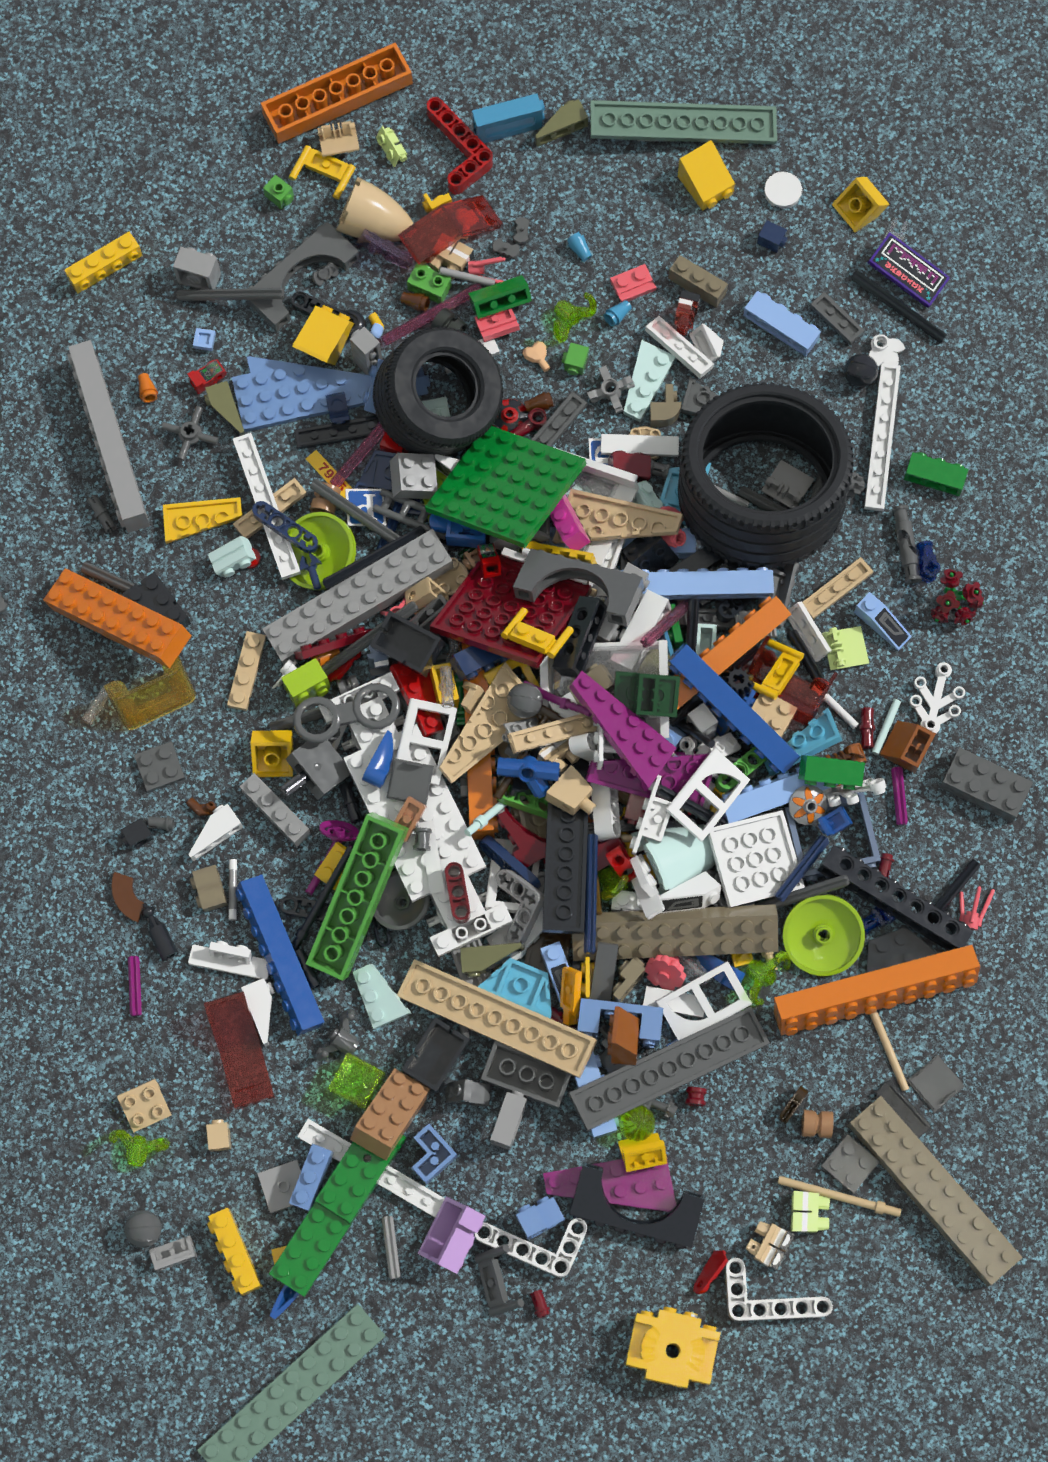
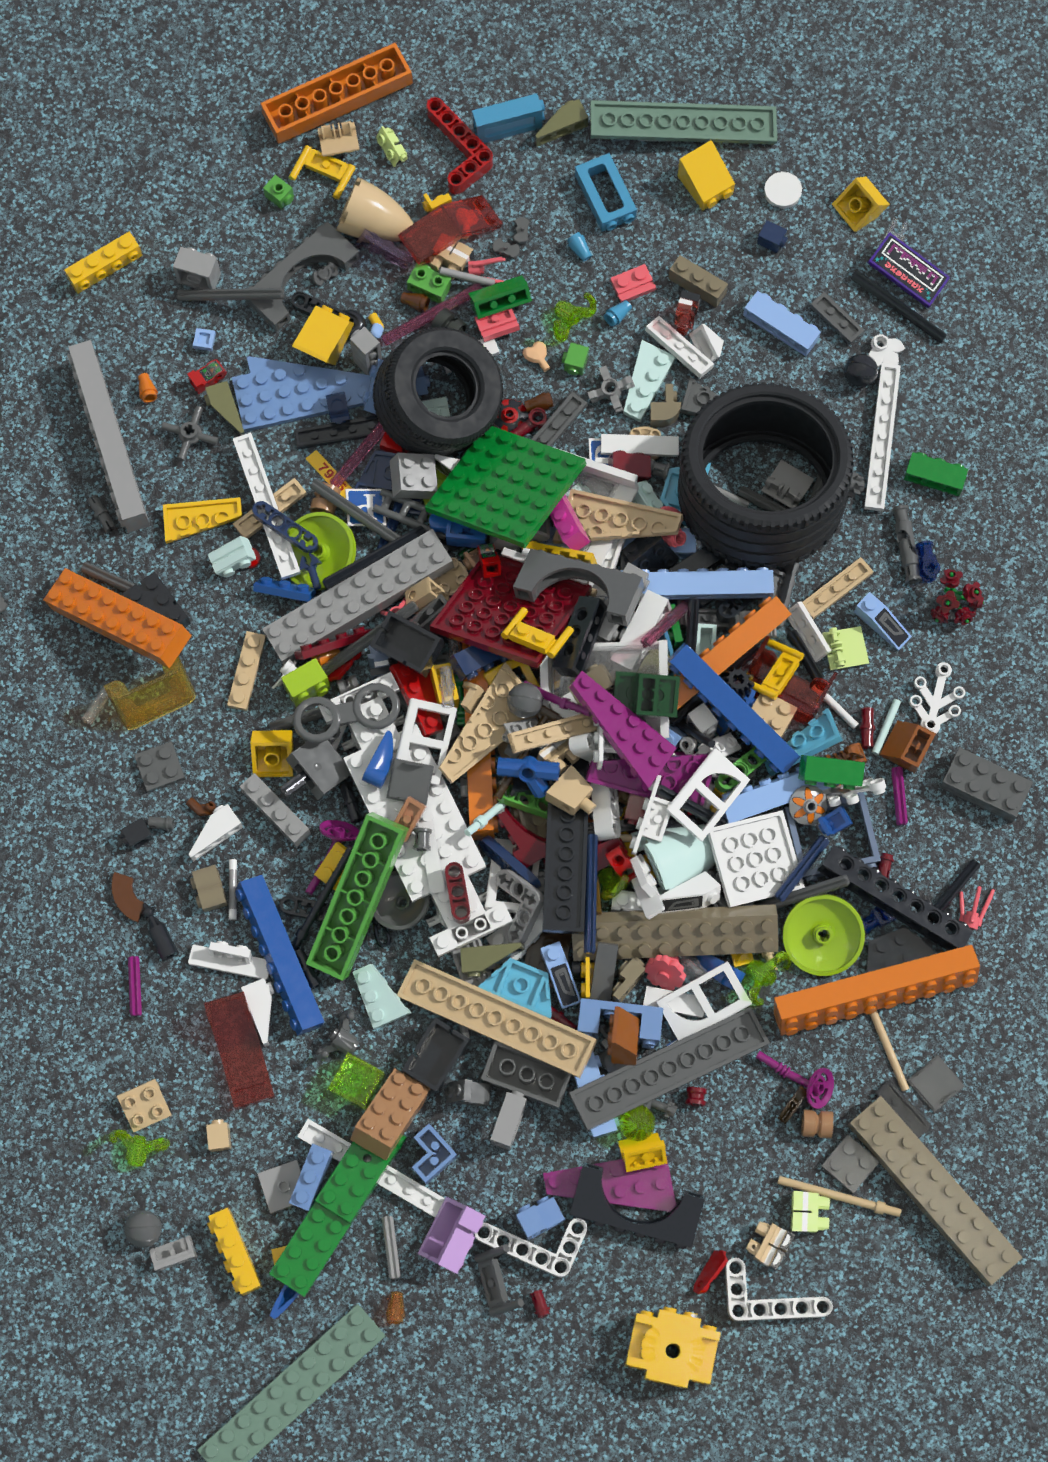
light orange hinge [560,966,582,1026] -> none
none -> blue plate [253,577,316,602]
none -> clear orange cone [385,1292,406,1324]
none -> dark azure piece [575,153,637,232]
none -> magenta dish [755,1050,834,1109]

